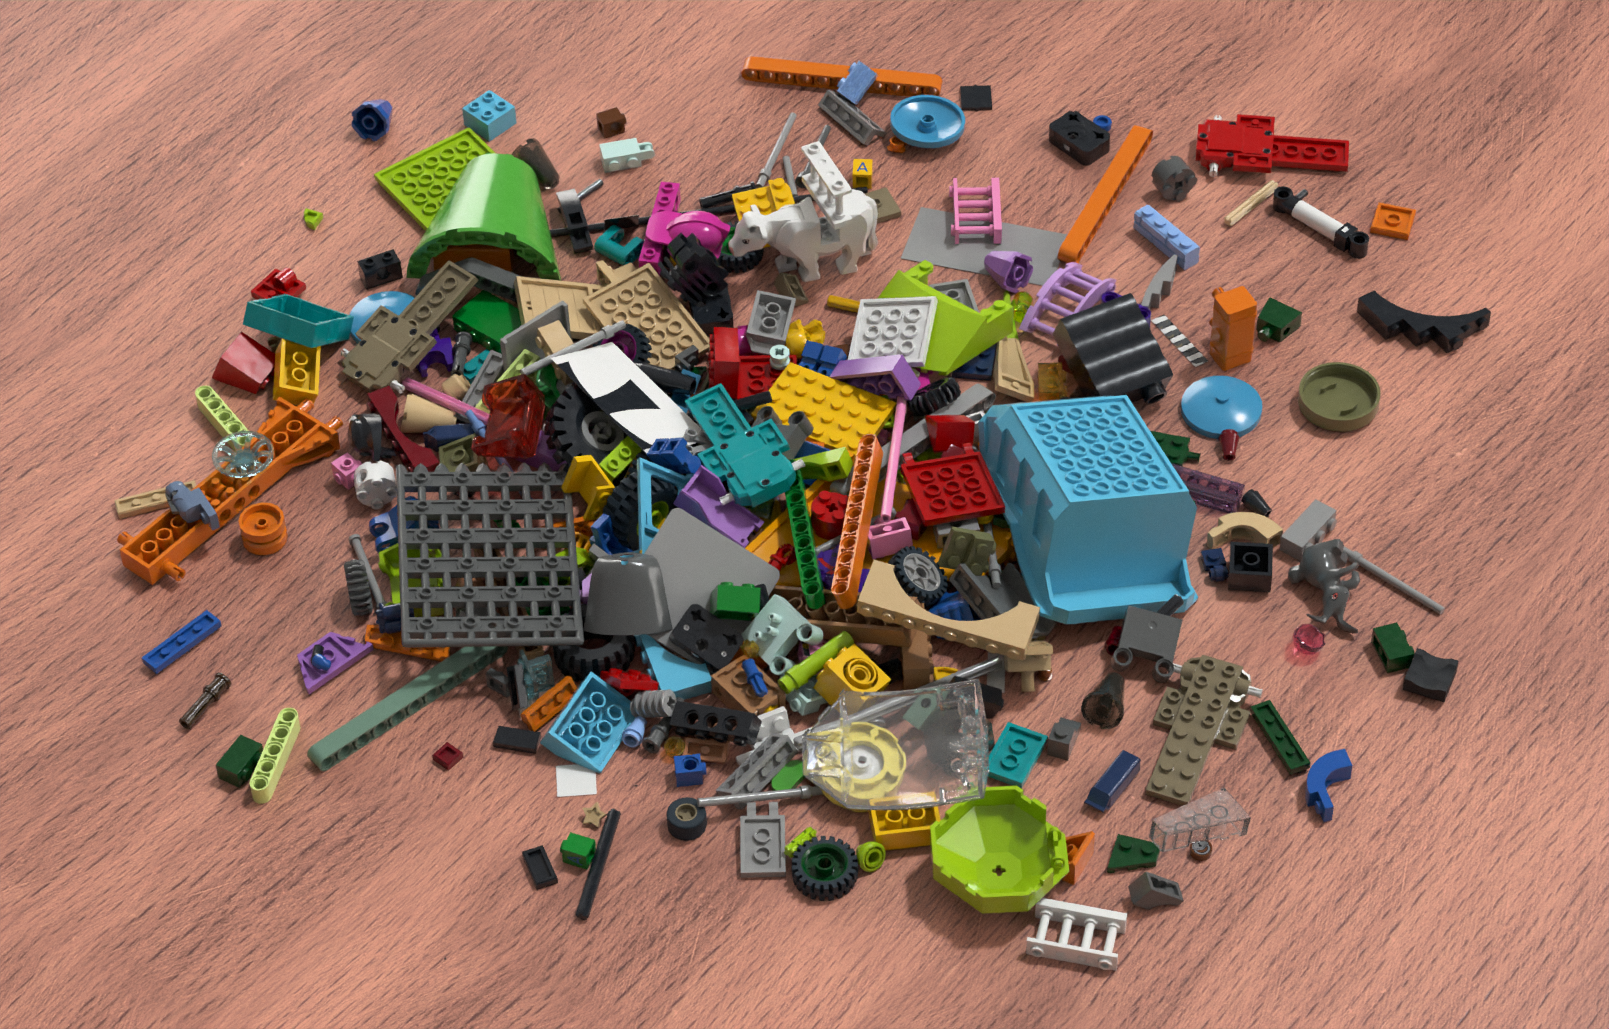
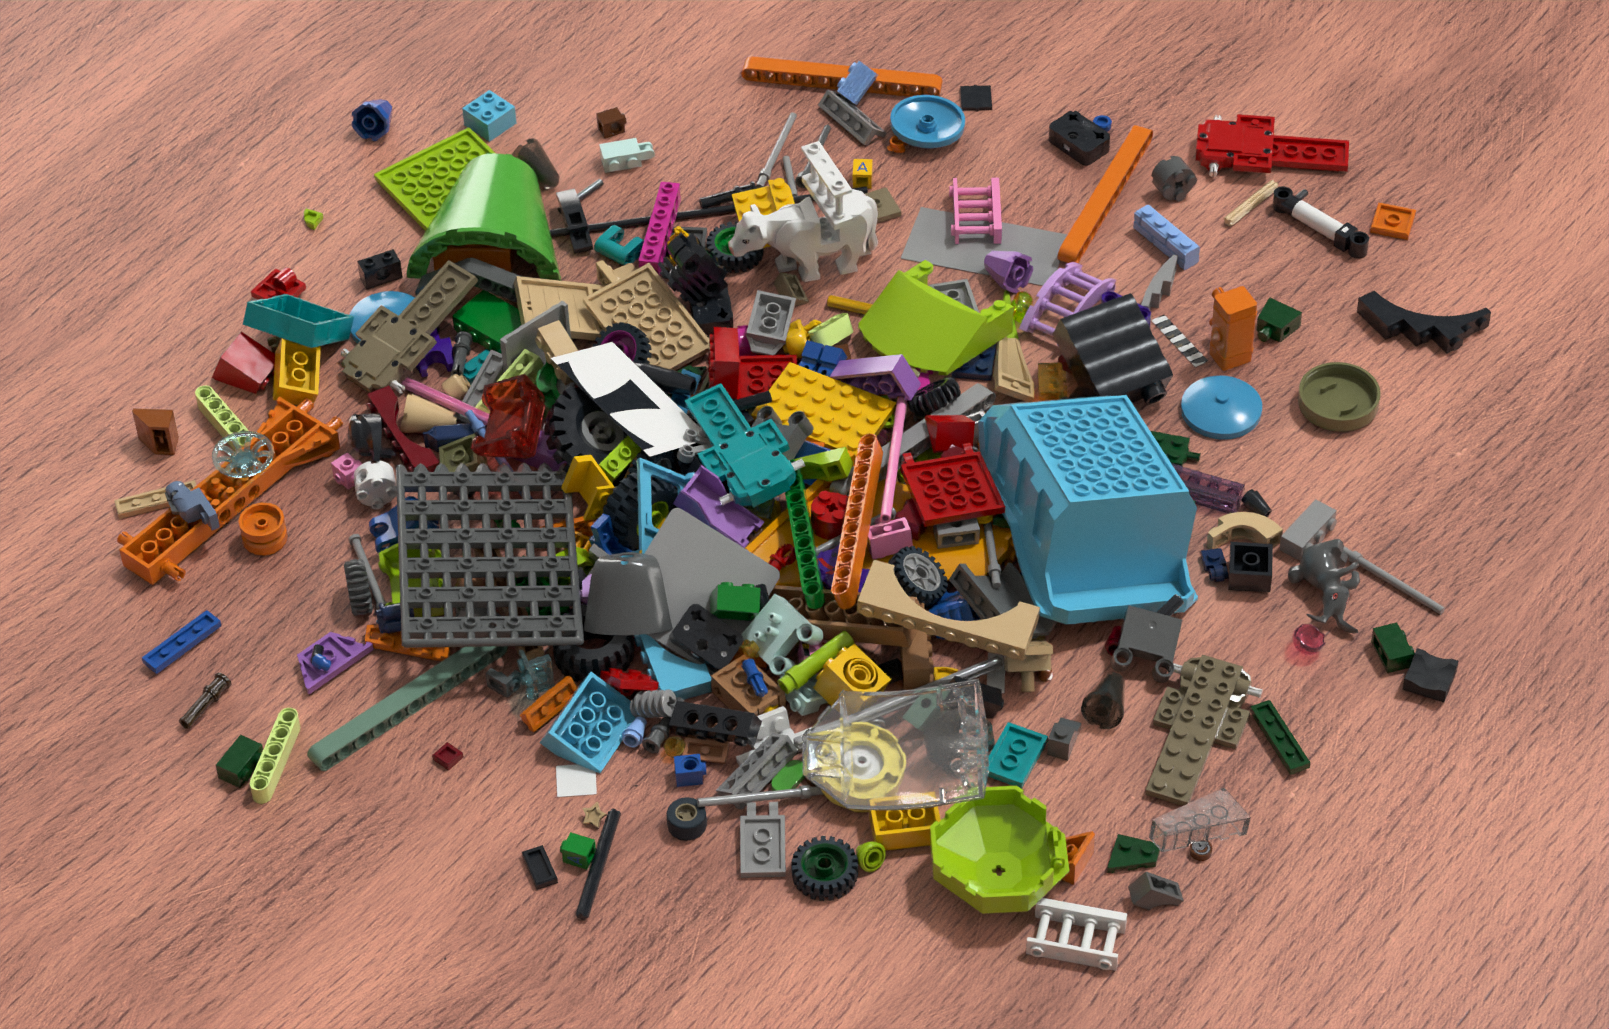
black tile [493,726,541,754] -> none
black tile [506,664,528,710] -> none
light grey bar [520,320,626,377] -> none
black sticker [604,215,639,231] -> none
dark pink piece [645,211,730,258] -> none
blue legs [646,437,701,474] -> none
dark grey bracket [674,345,699,373] -> none
light aqua wheel [770,345,790,370] -> none
lime axle [784,827,817,858] -> none
white plate [848,296,938,367] -> none
olive plate [938,527,996,576] -> none
dark blue piece [1084,750,1141,812] -> none
dark red cone [1219,429,1239,461] -> none
blue arch [1305,749,1353,822] -> none
none -> dark orange slope [132,408,179,455]
none -> yellowish green beam [808,313,854,346]

